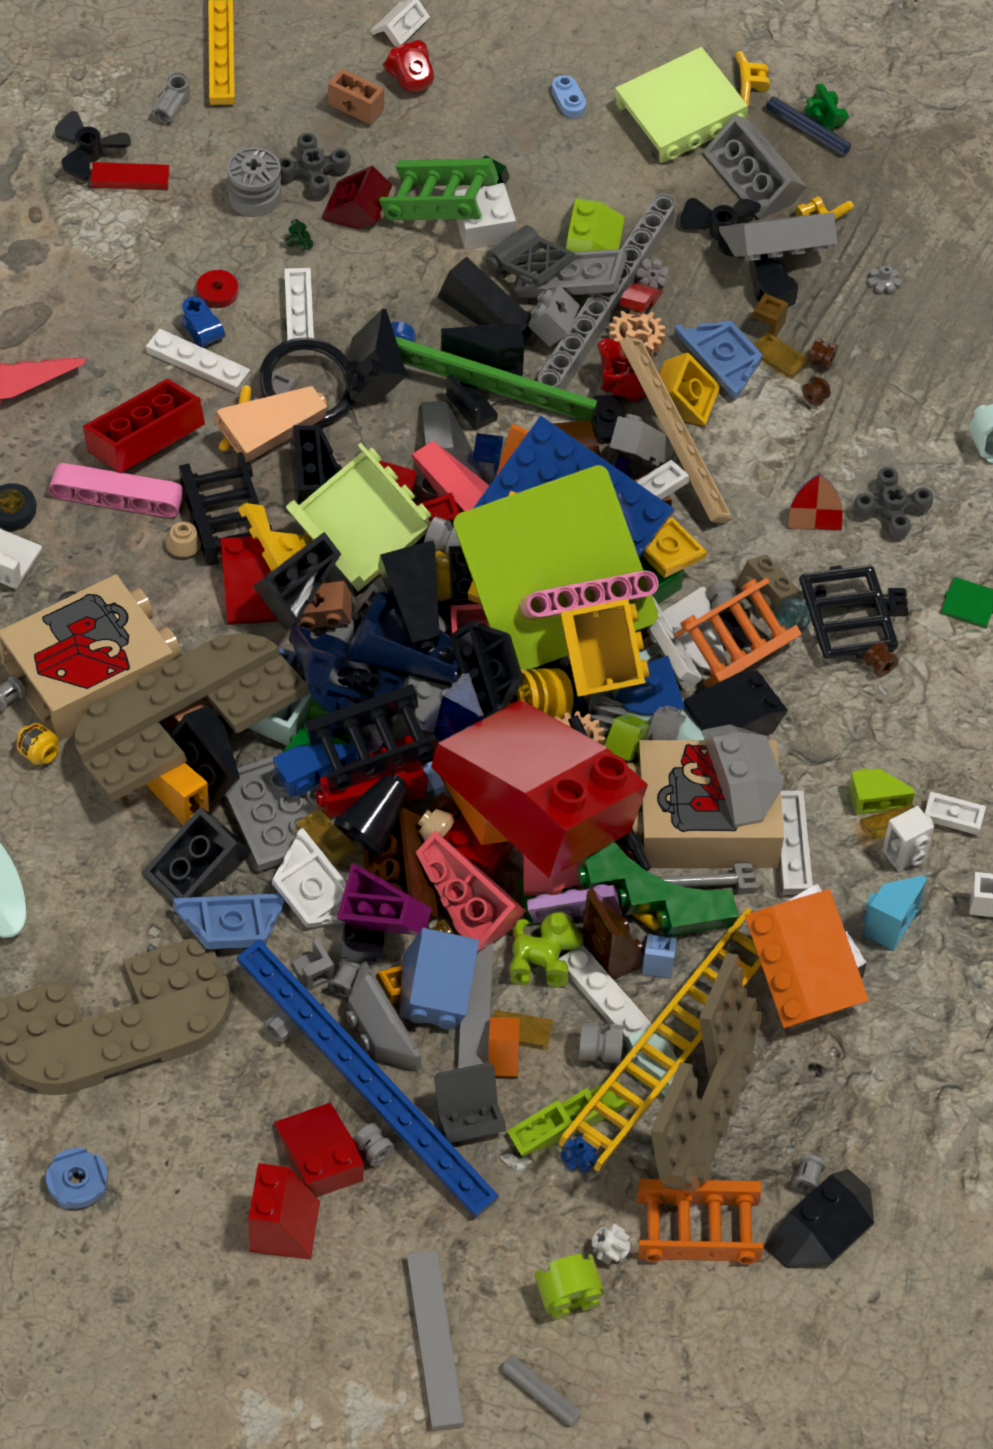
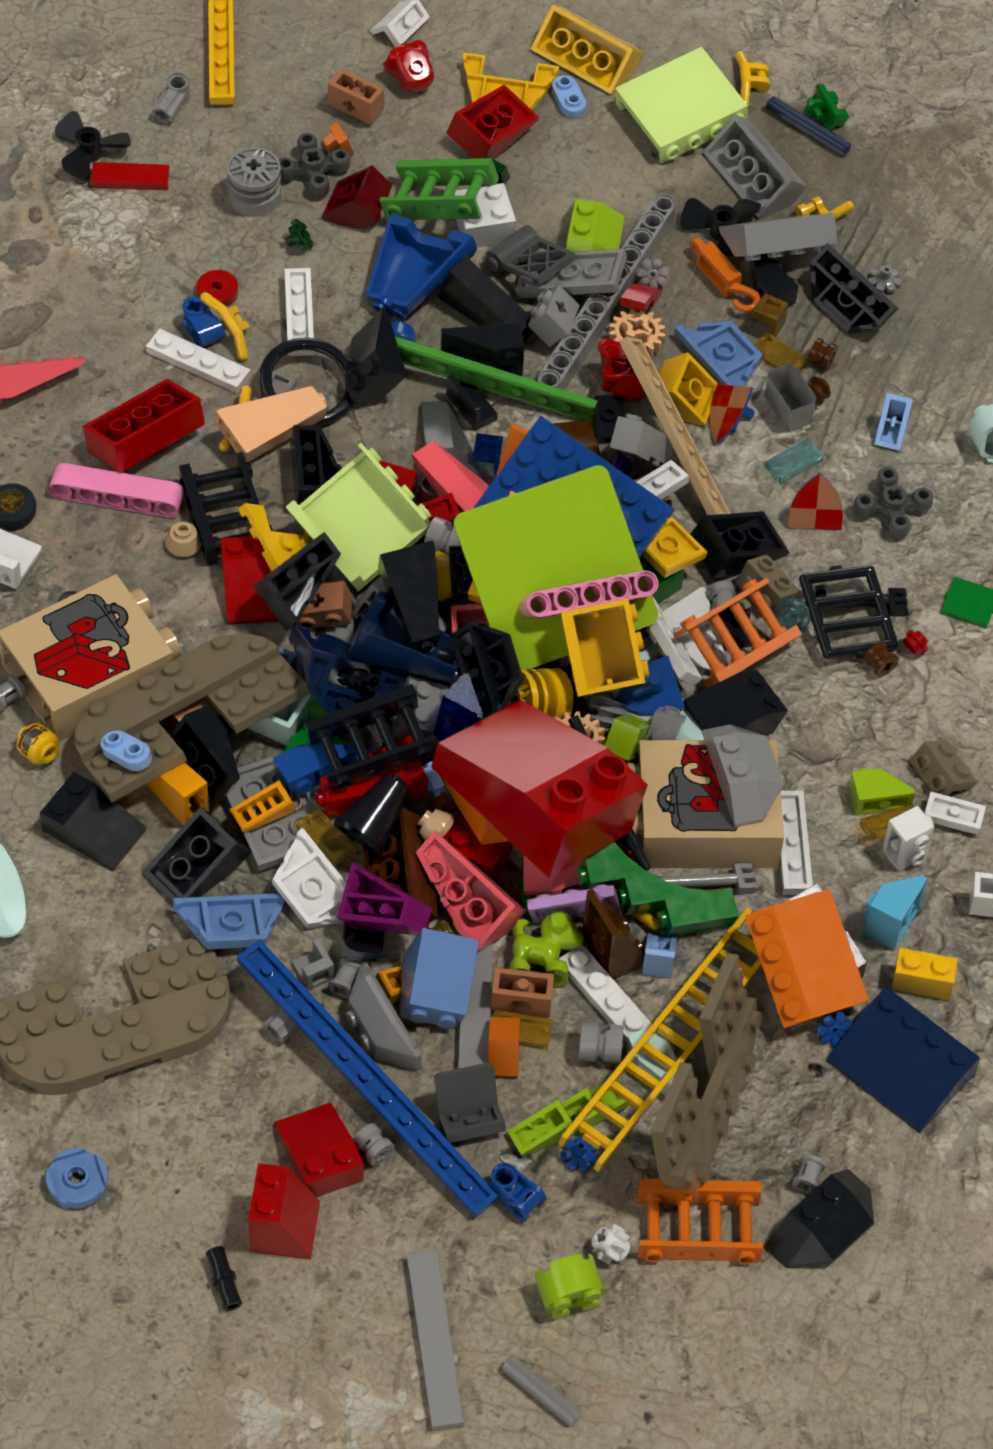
none -> black slope [40,772,146,871]
none -> light blue plate [101,730,152,771]
none -> yellow piece [200,292,250,361]
none -> black pin [205,1246,243,1311]
none -> light orange slope [230,780,297,833]
none -> orange tile [322,122,354,156]
none -> blue cone [366,214,477,320]
none -> red slope [446,85,539,159]
none -> yellow wing [463,52,559,111]
none -> blue piece [489,1163,547,1222]
none -> nougat brick [491,967,554,1018]
none -> yellow slope [531,4,644,95]
none -> orange piece [690,237,761,313]
none -> black slope [690,511,790,578]
none -> shield [709,384,755,444]
none -> light grey piece [764,364,816,432]
none -> clear light blue tile [764,438,824,485]
none -> black wedge [810,243,898,334]
none -> blue plant [816,1011,853,1048]
none -> dark blue slope [827,986,980,1133]
none -> light blue slope [874,392,913,451]
none -> yellow brick [891,947,958,1001]
none -> red plate [903,630,928,656]
none -> dark tan bracket [910,740,977,796]

